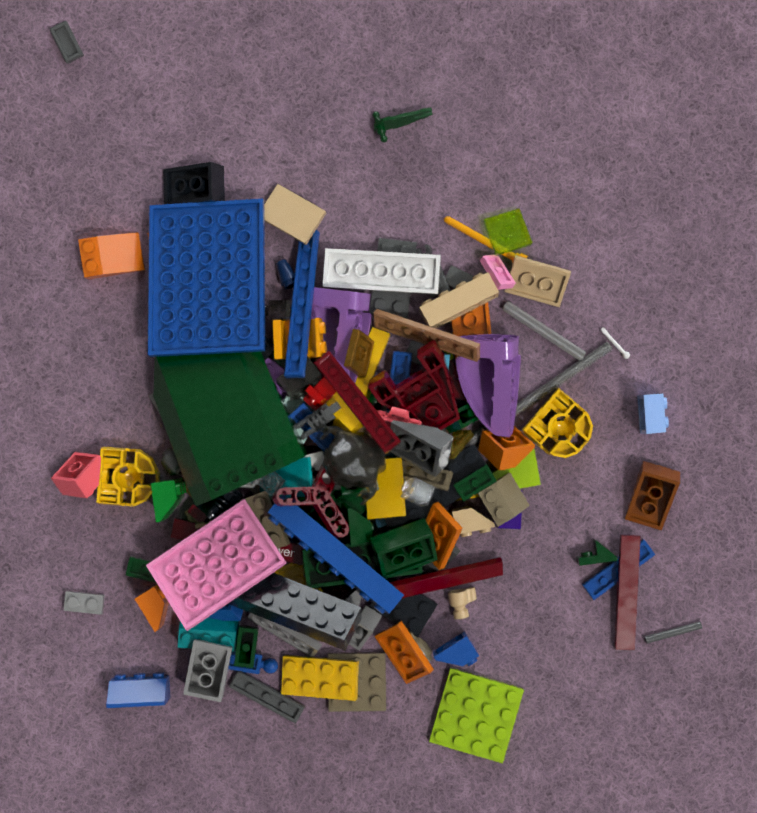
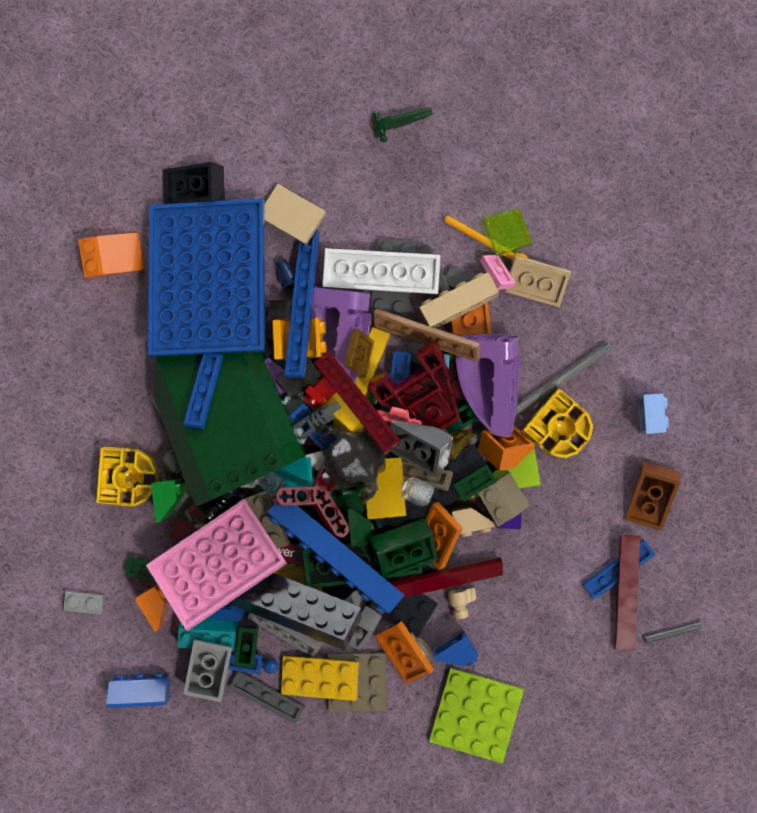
dark grey tile [50,21,84,64] -> none
coral slope [51,452,101,498] -> none
light grey axle [502,301,586,360] -> none
dark green slope [576,539,618,566] -> none
white hinge [600,328,630,359] -> none
none -> blue tile [183,353,224,429]

